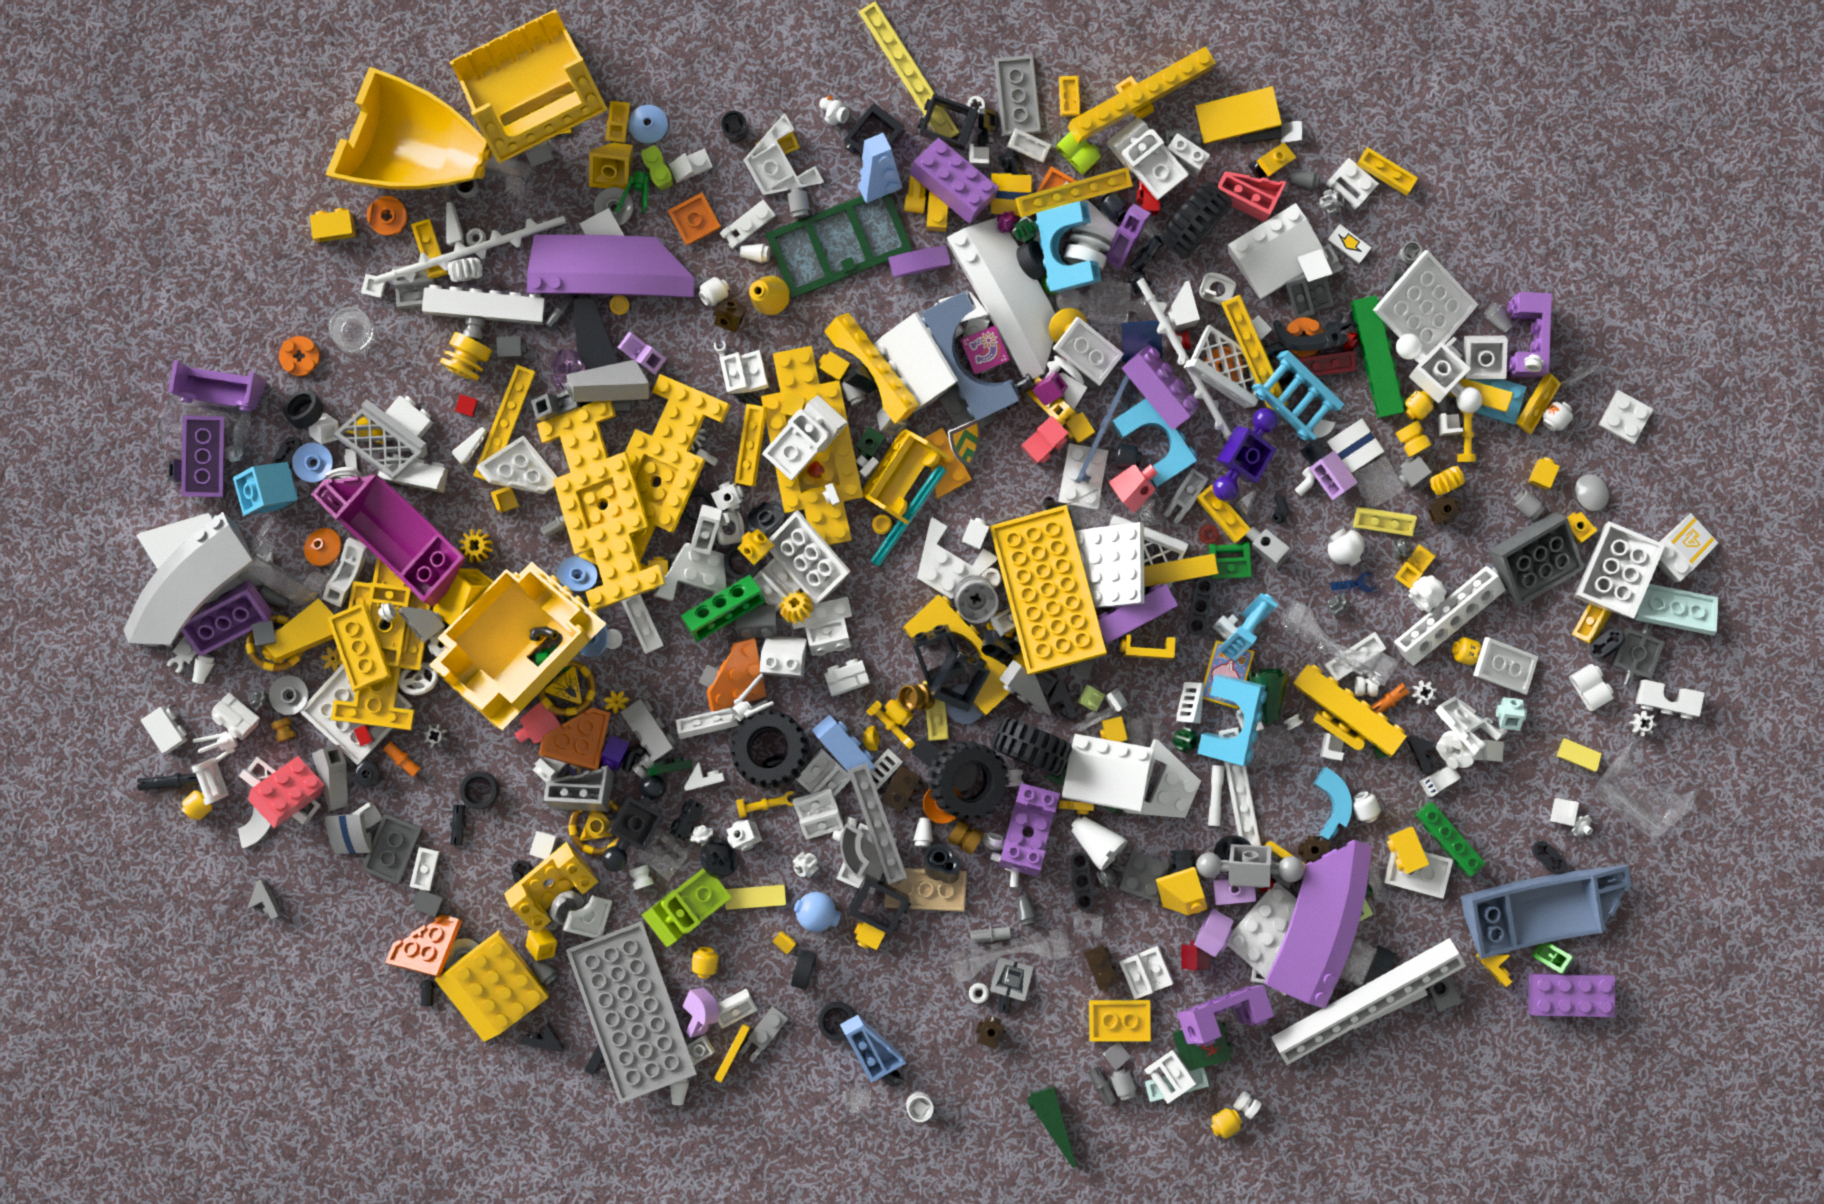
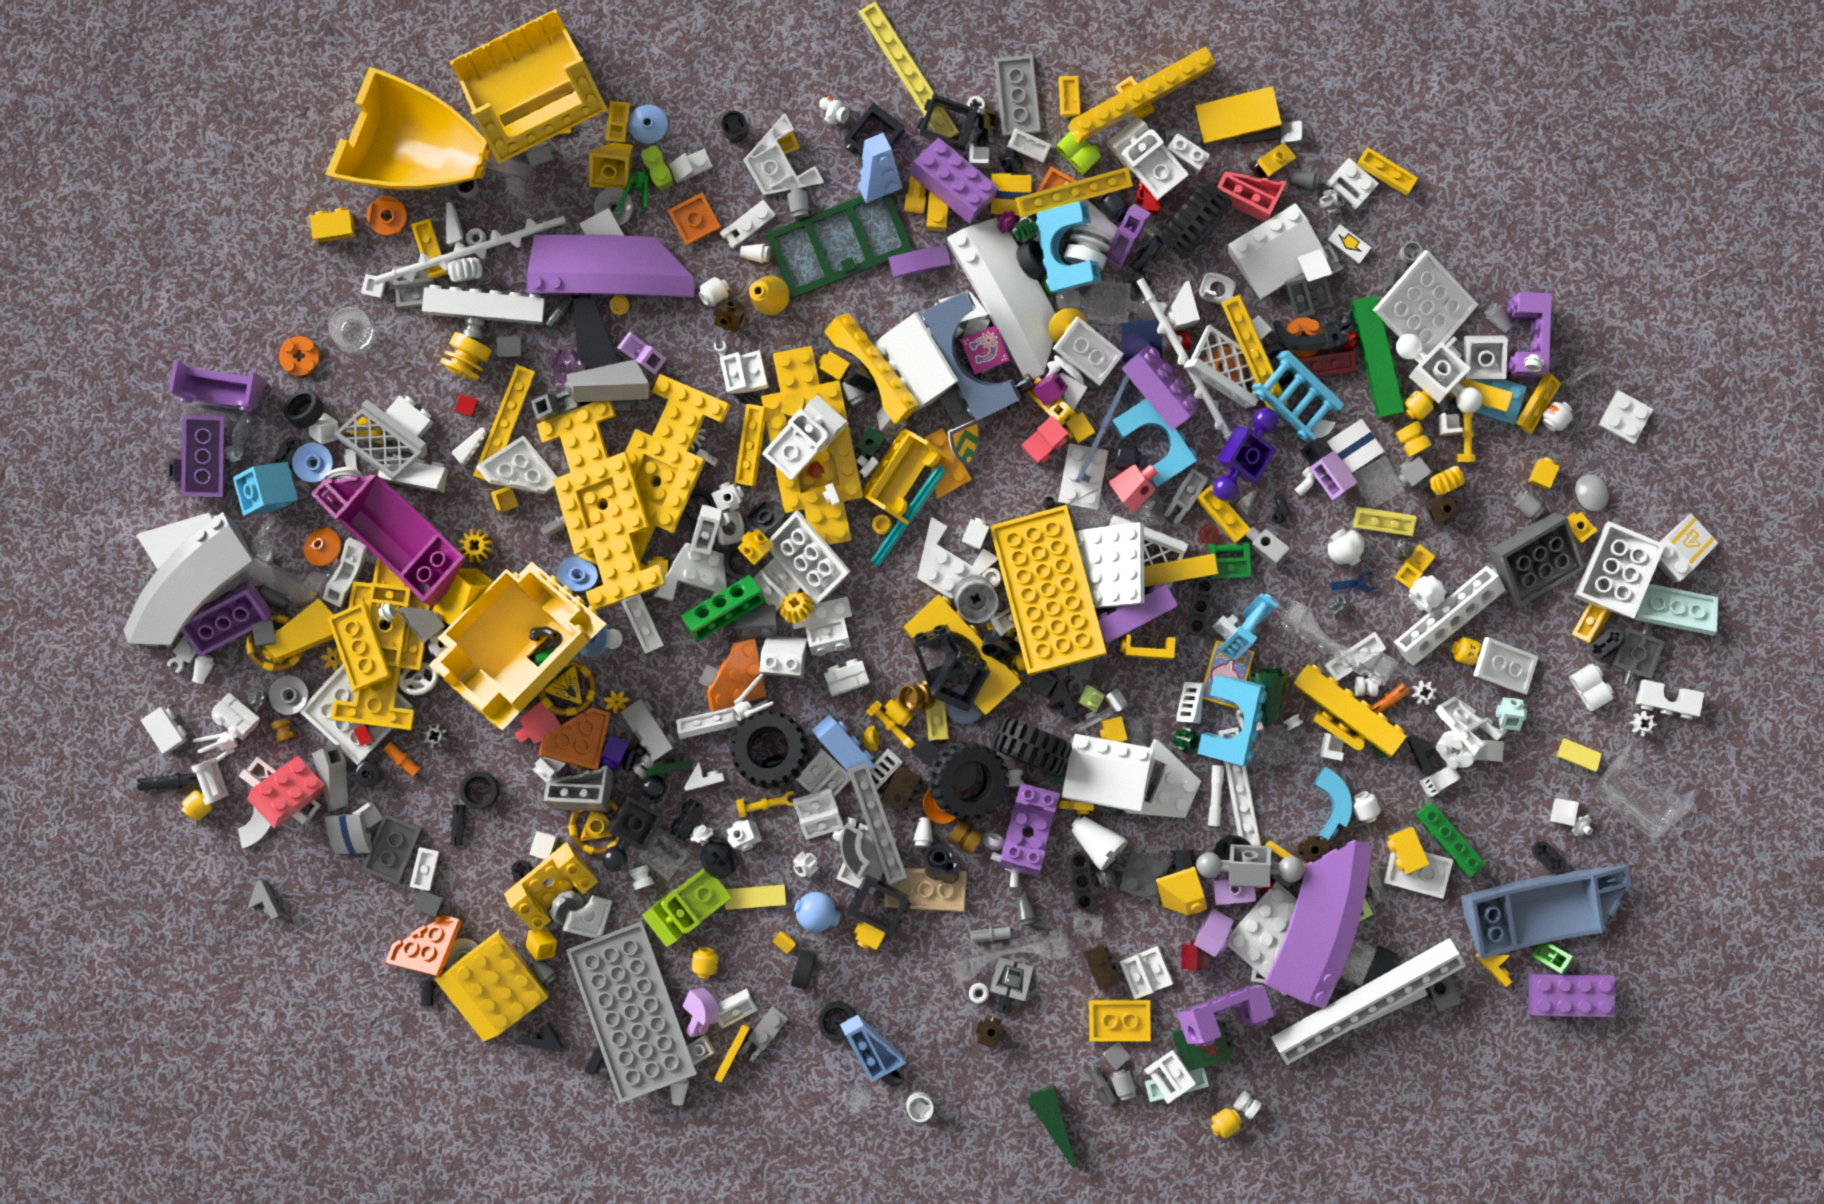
light grey slope [999,660,1051,715] -> none

